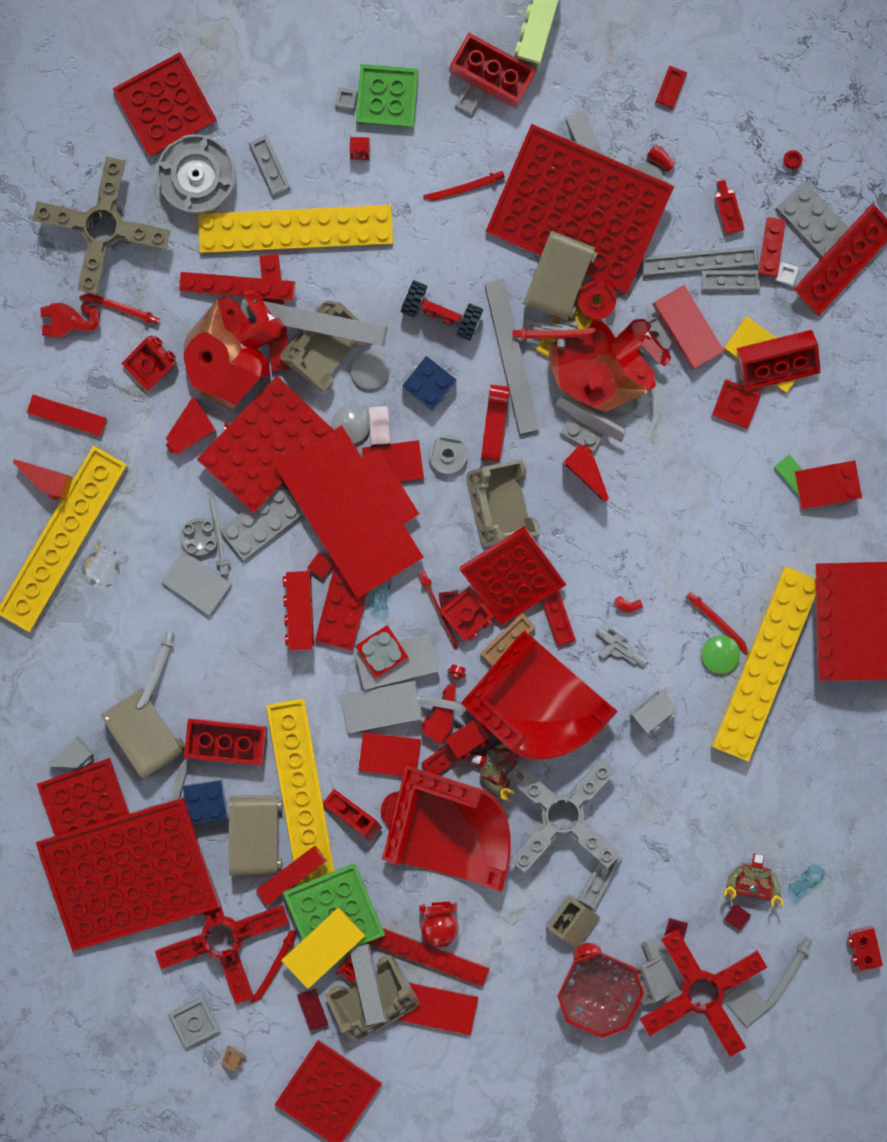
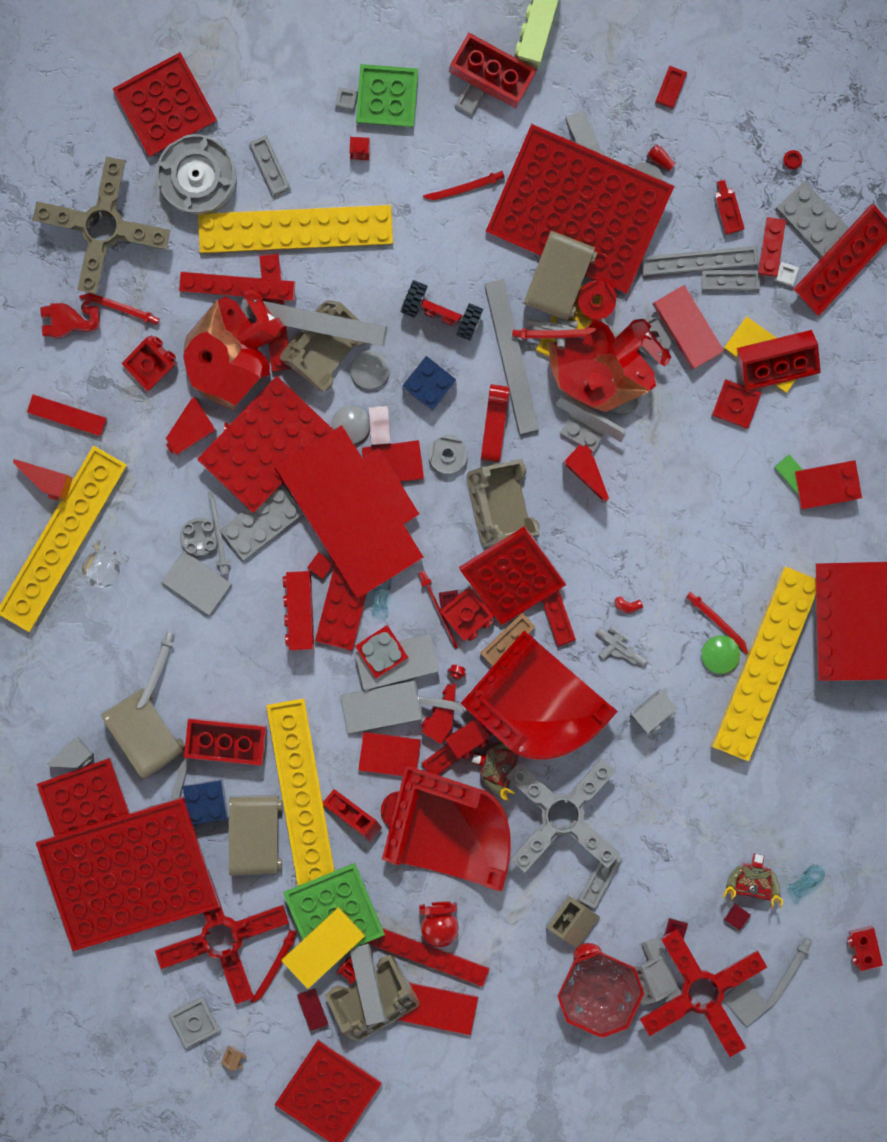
red tile [256,845,327,906] -> none

